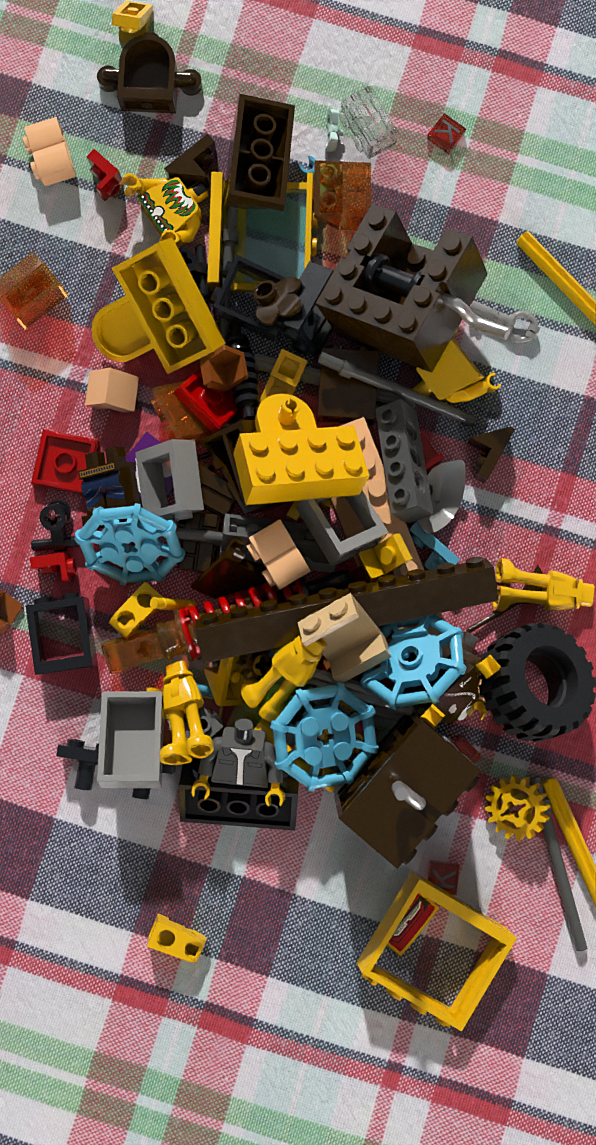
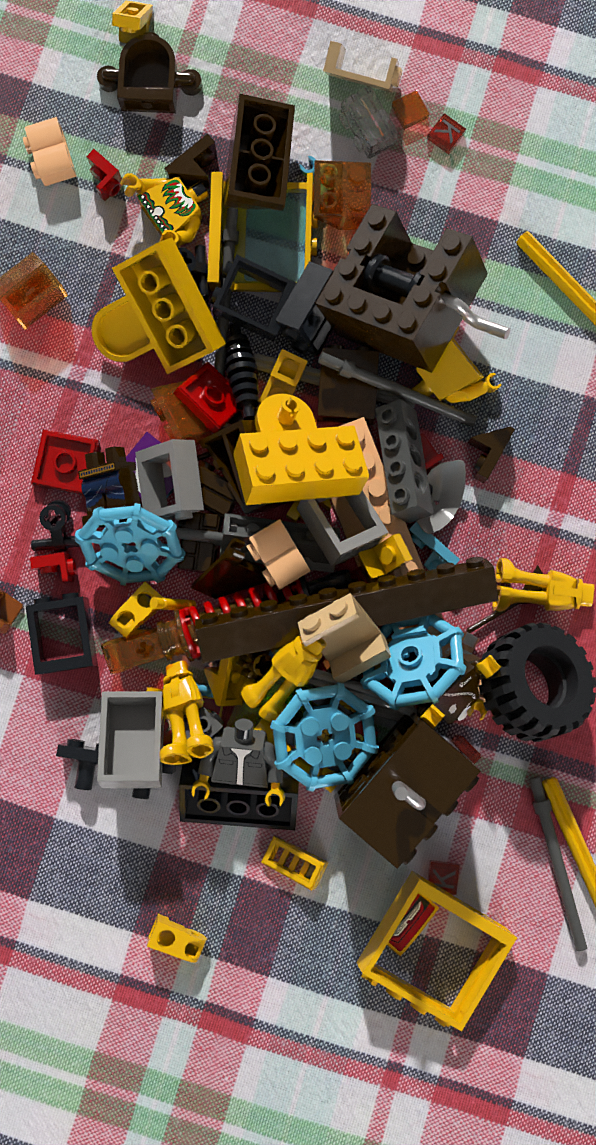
light nougat piece [85,368,139,413] -> none
dark orange panel [199,345,248,393] -> none
dark brown plate [253,277,302,326] -> none
light aqua piece [325,109,344,152] -> none
light grey piece [469,300,540,344] -> none
yellow gear [485,775,551,841] -> none
none -> yellow slope [261,836,329,891]
none -> tan panel [323,41,403,93]
none -> clear orange tile [391,90,429,130]

